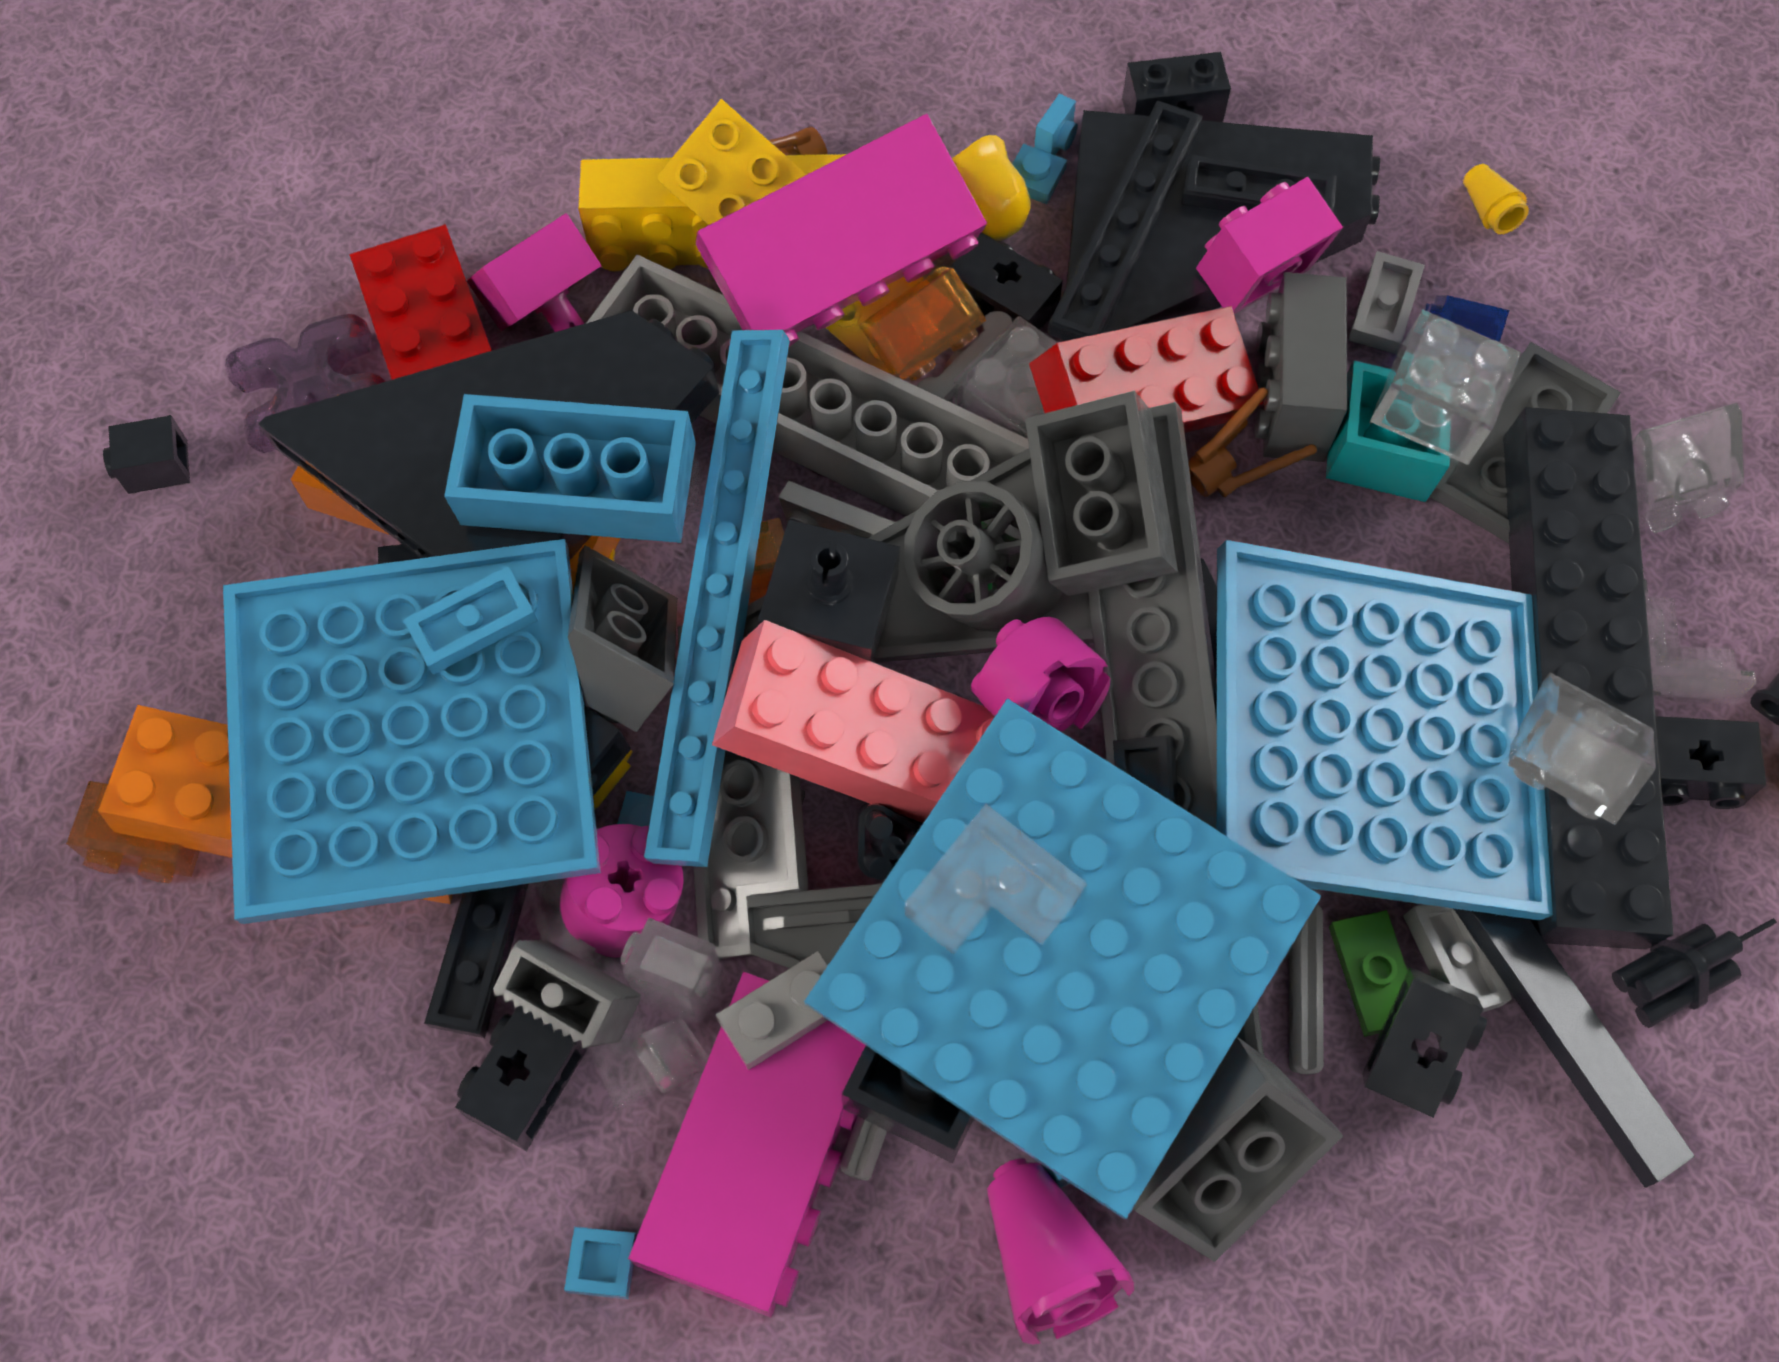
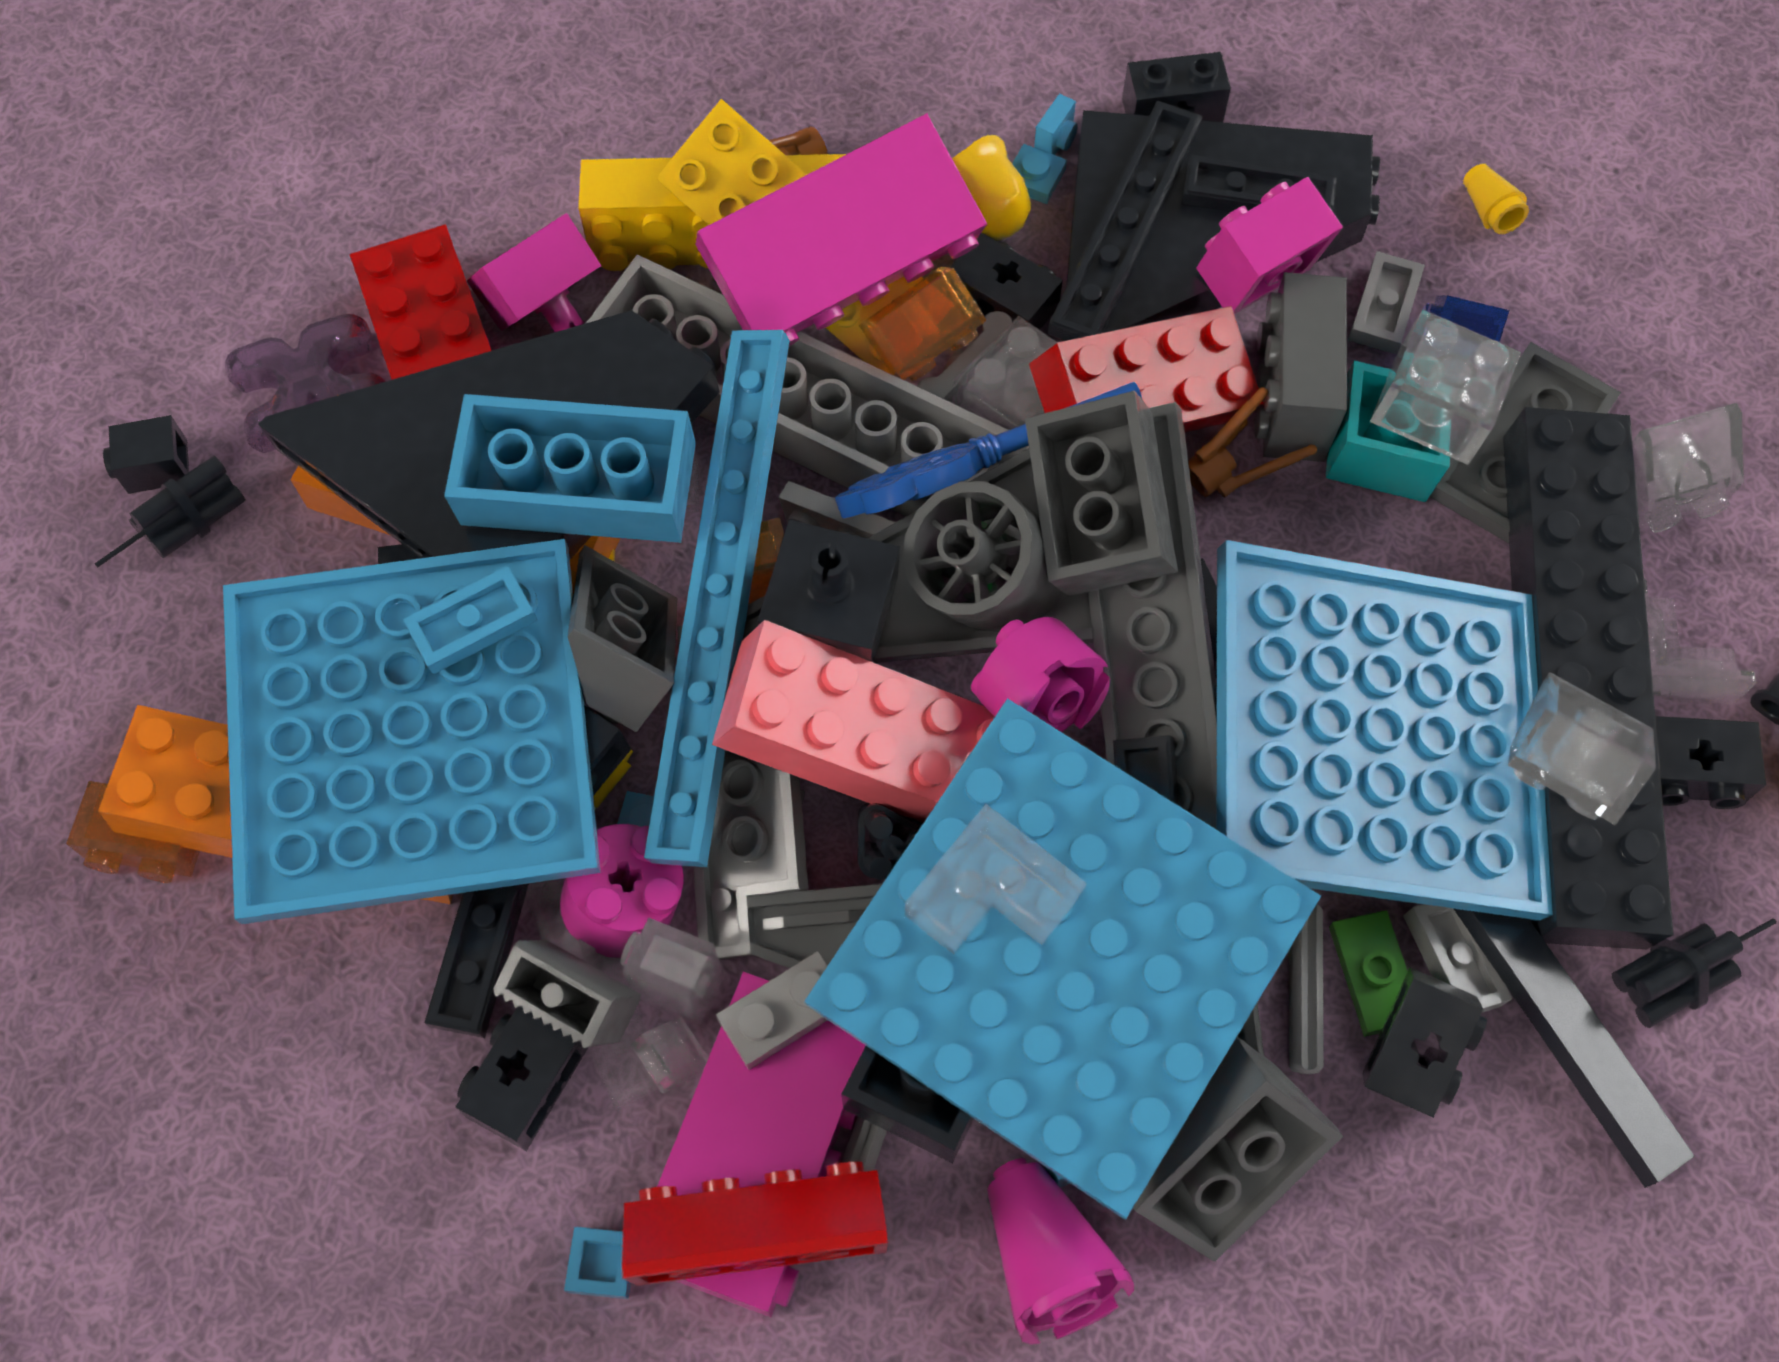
none -> black piece [94,456,246,568]
none -> red slope [622,1161,888,1286]
none -> blue piece [835,382,1142,519]

